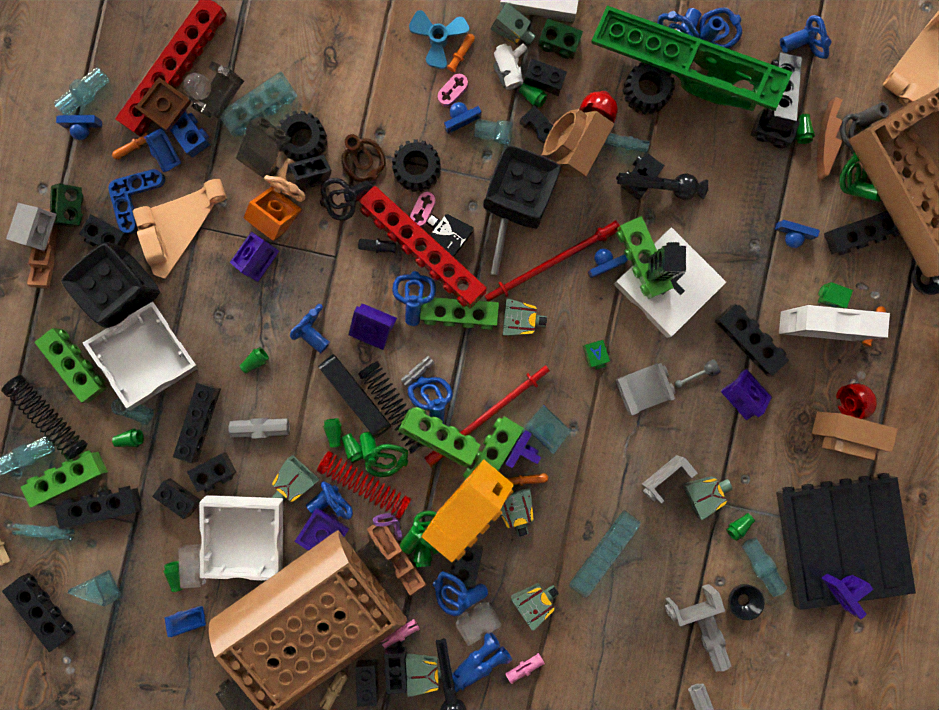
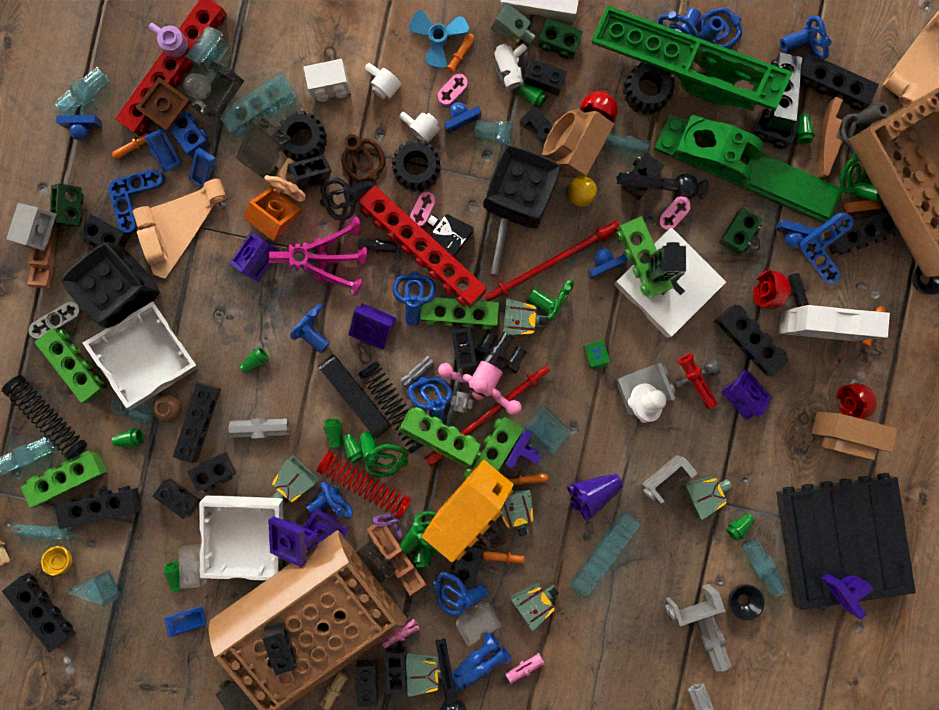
green brick [818,282,853,309] -> none
none -> light grey beam [29,302,83,339]
none -> yellow hair [41,546,73,576]
none -> lavender piece [148,23,188,57]
none -> medium nougat piece [153,394,181,422]
none -> clear light blue slope [185,26,230,76]
none -> blue tile [189,148,217,188]
none -> black brick [262,621,298,676]
none -> dark purple bracket [268,516,318,567]
none -> dark pink piece [269,216,367,296]
none -> white brick [304,59,351,102]
none -> white piece [365,63,402,100]
none -> white piece [399,112,440,144]
none -> wheel [438,330,527,415]
none -> light grey gear [450,391,474,413]
none -> black brick [451,327,477,369]
none -> clear smoke wing [473,520,507,551]
none -> orange piece [482,551,524,565]
none -> green piece [527,279,574,320]
none -> dark purple cone [567,474,623,521]
none -> yellow hair [568,176,597,207]
none -> white plate [628,383,666,423]
none -> green piece [653,113,843,224]
none -> bright pink beam [660,196,690,230]
none -> red pin [677,353,718,409]
none -> dark green brick [719,207,763,254]
none -> red cylinder [753,270,791,309]
none -> black axle [788,273,809,307]
none -> black brick [800,53,879,110]
none -> blue beam [800,212,854,284]
none -> dark orange beam [844,200,882,214]

